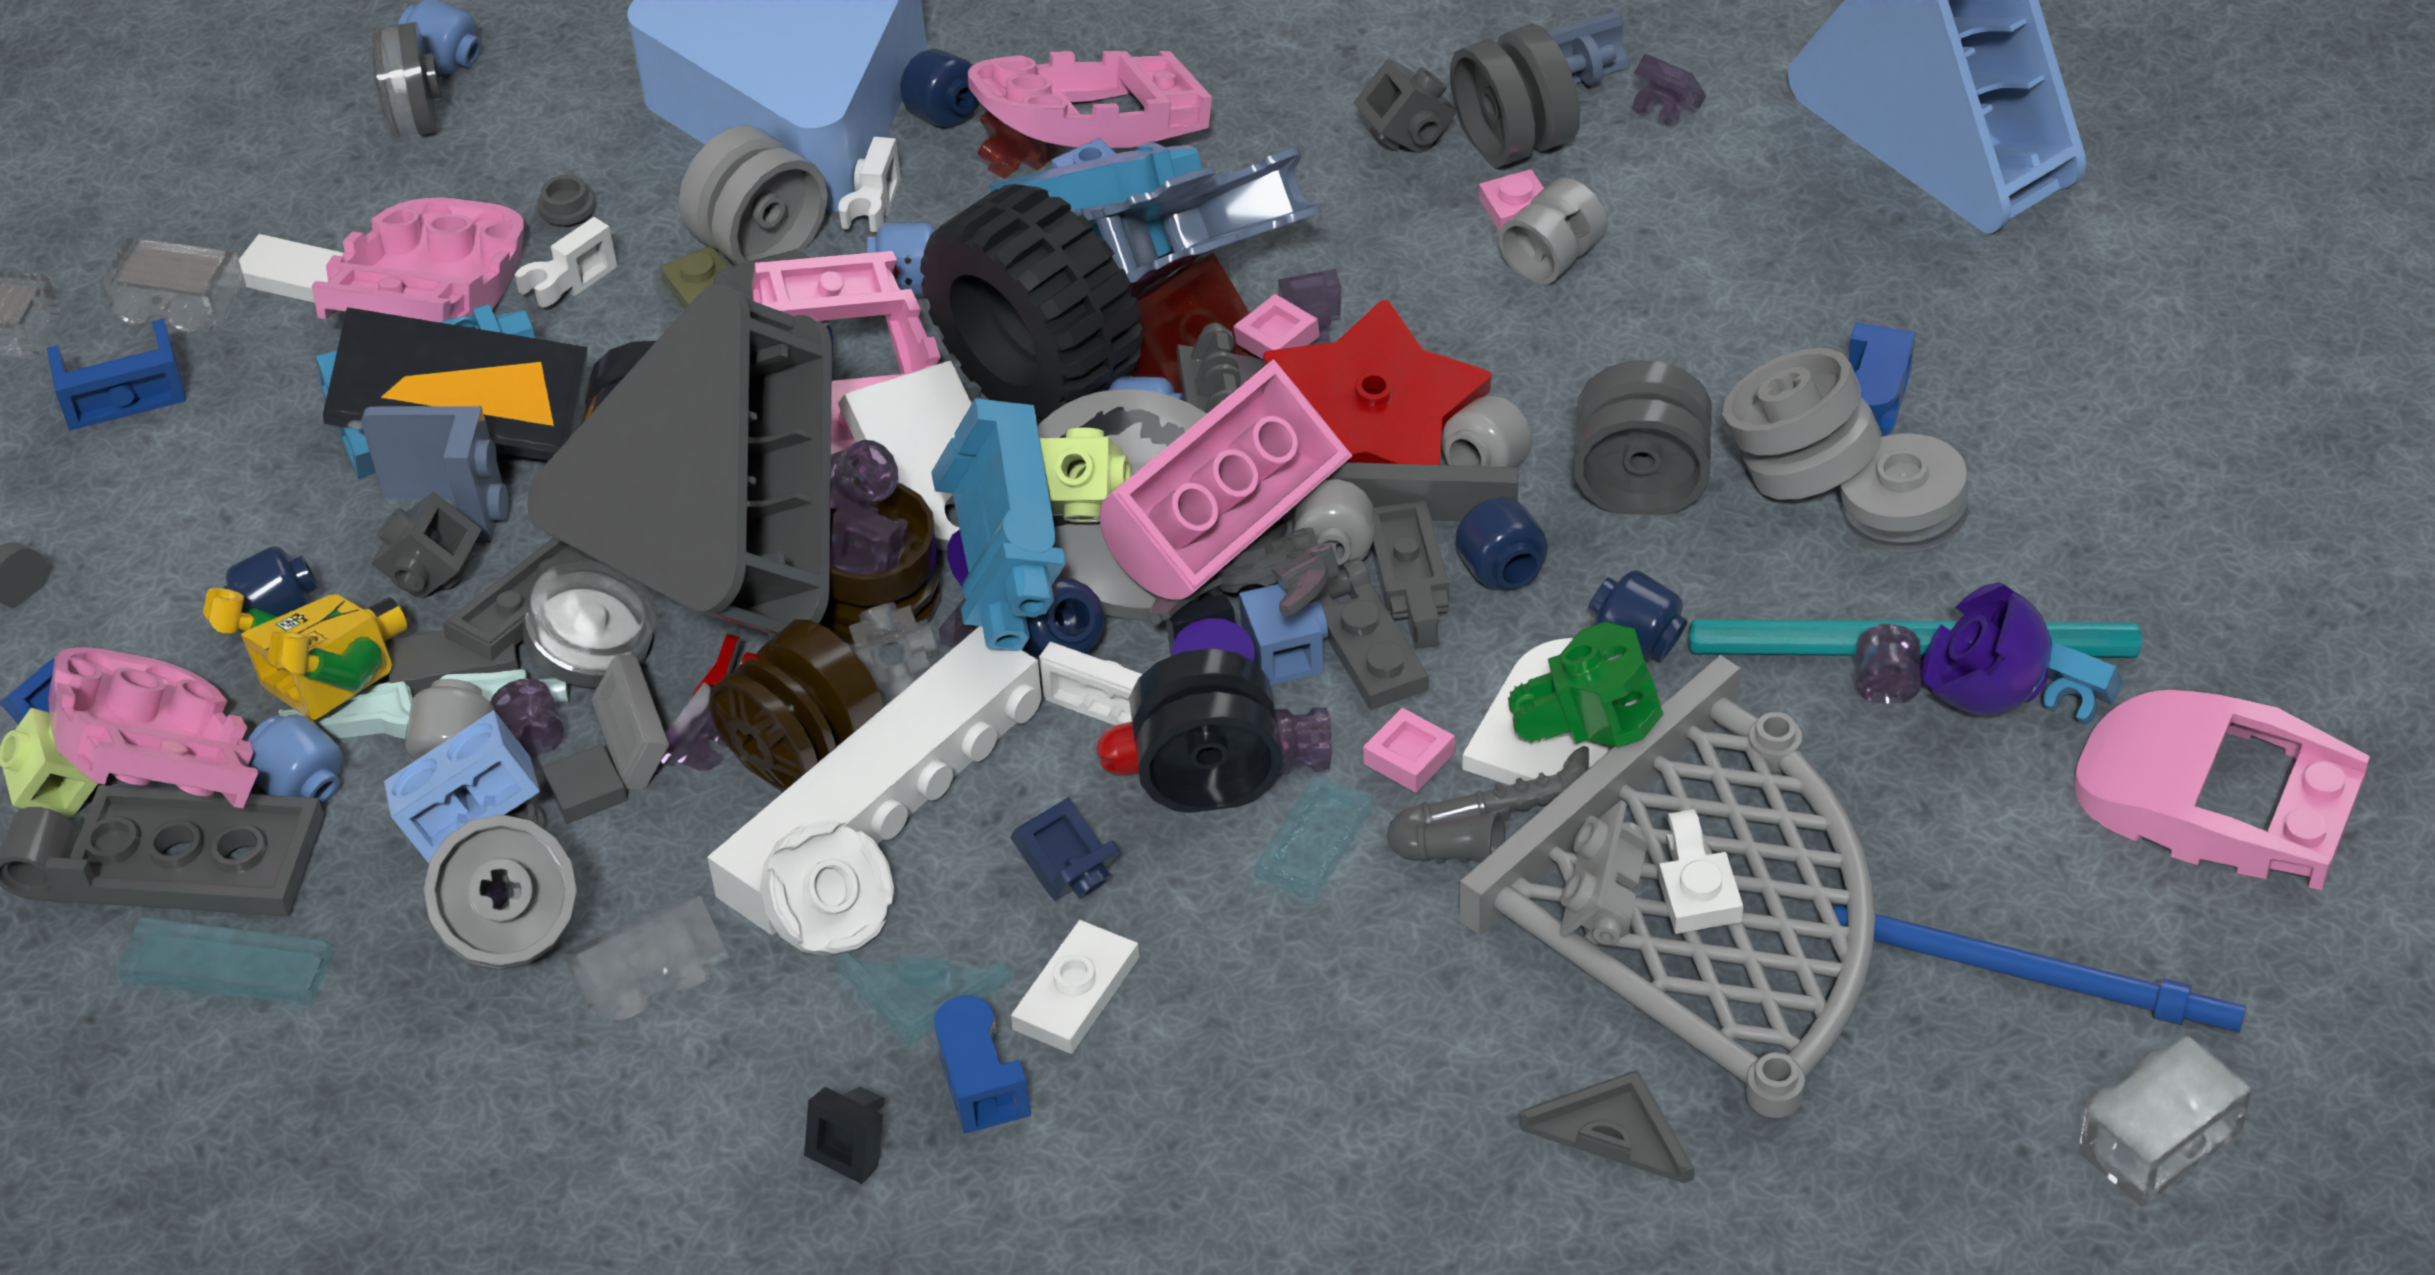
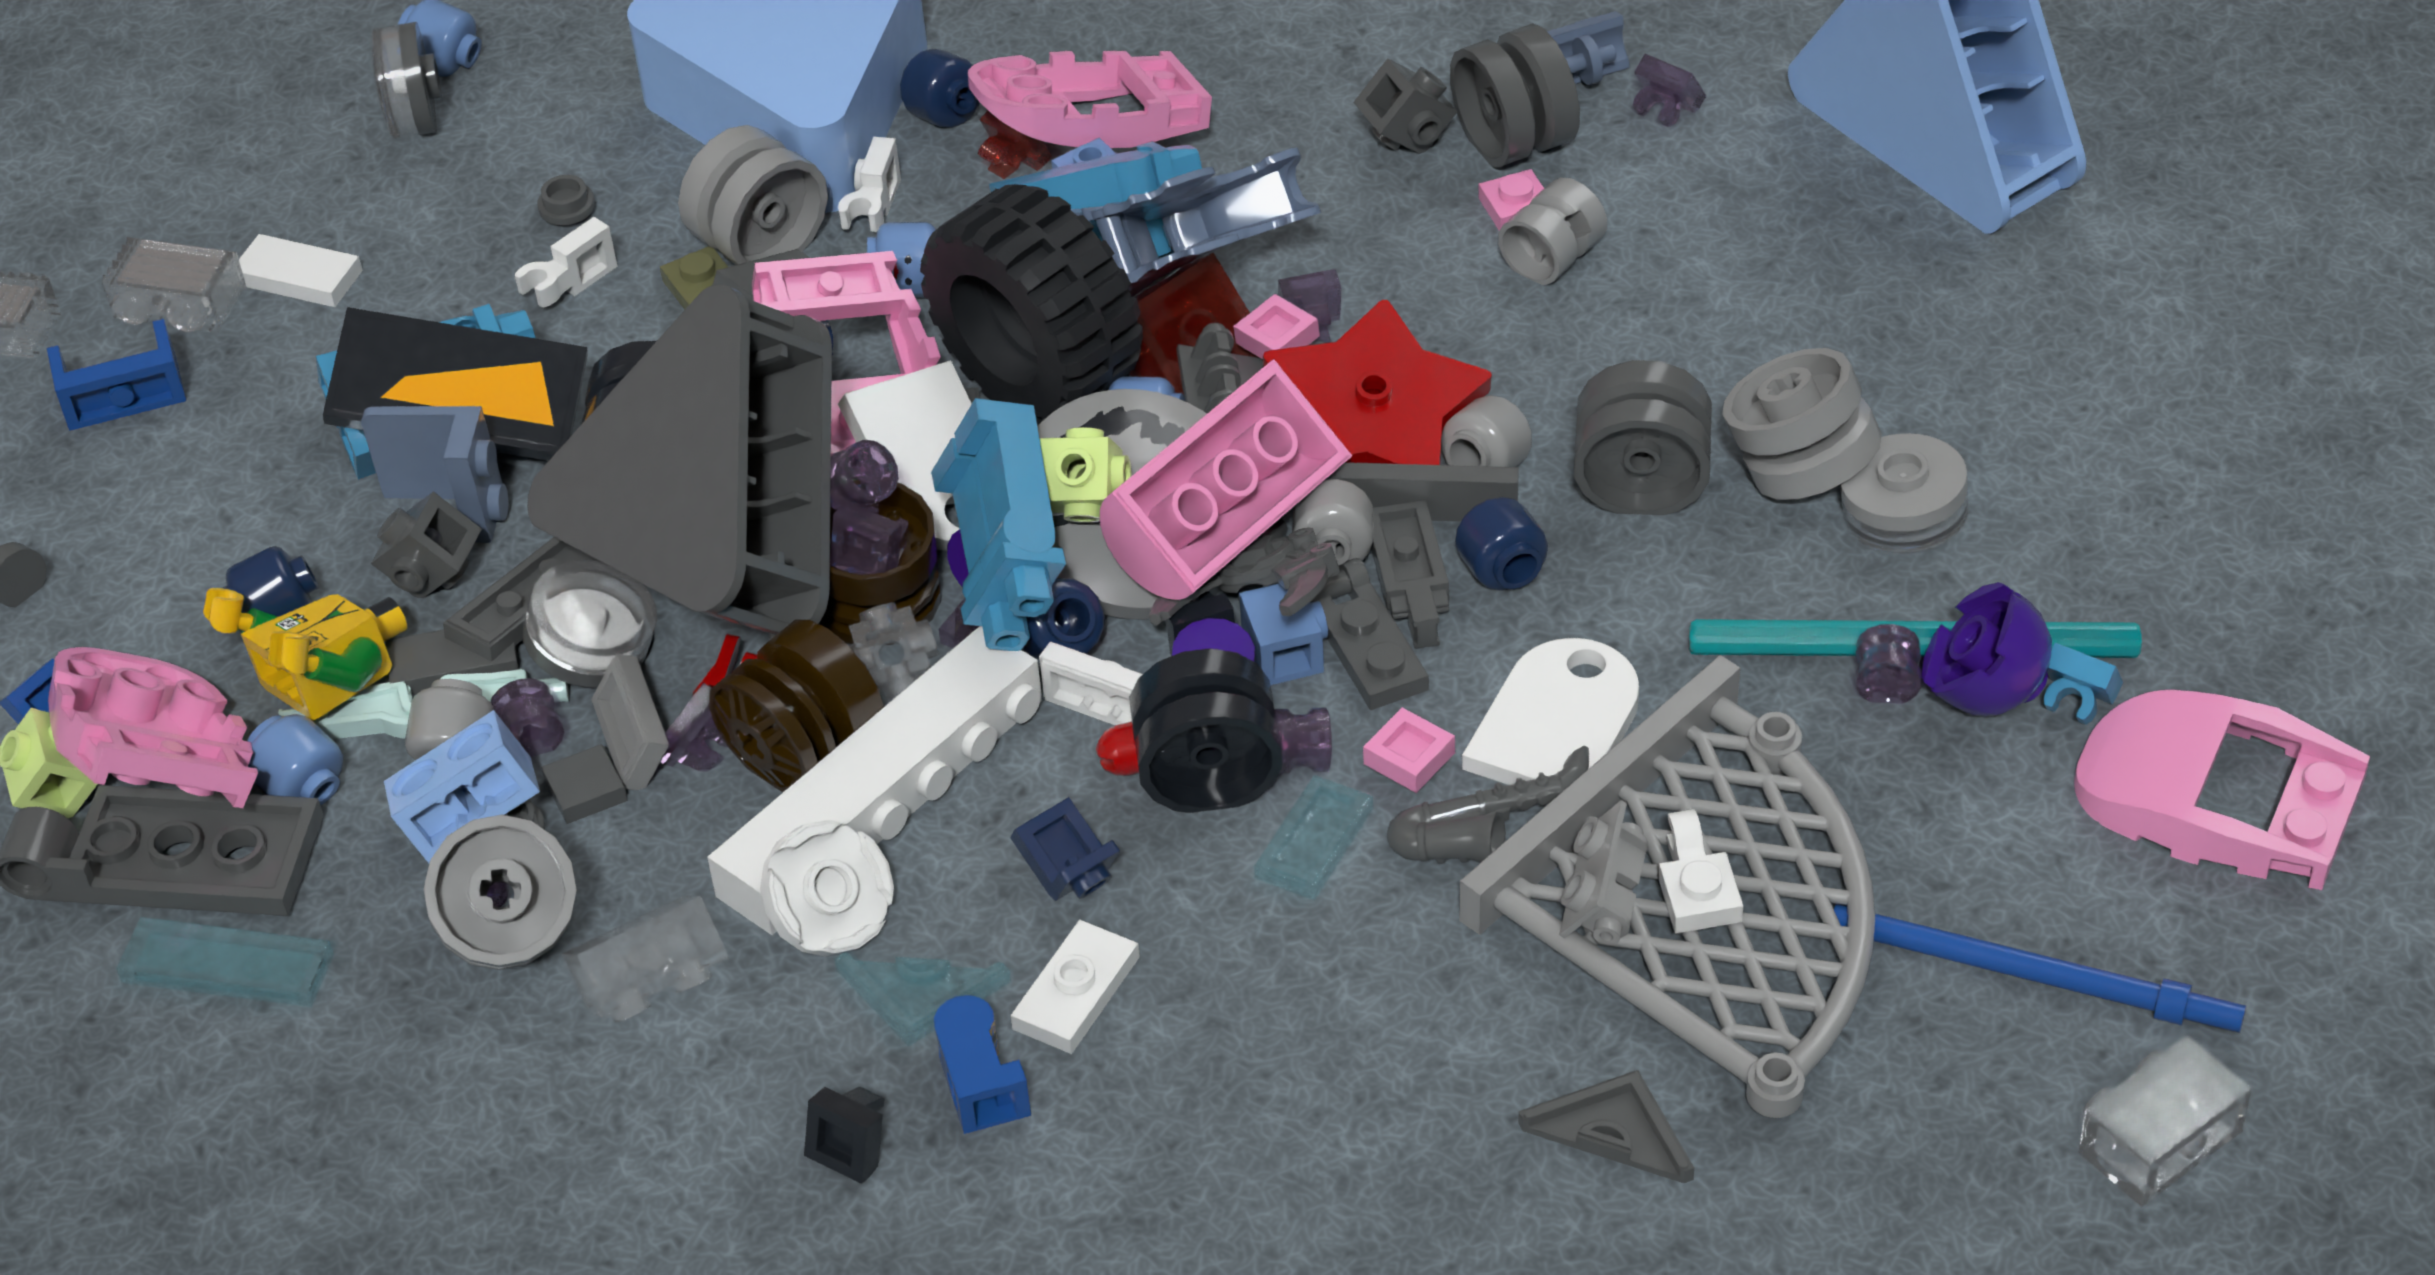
bright pink slope [312,198,524,322] -> none
green hinge [1508,622,1664,748] -> none
dark blue head [1588,570,1688,663] -> none
blue leg [1849,322,1915,437] -> none

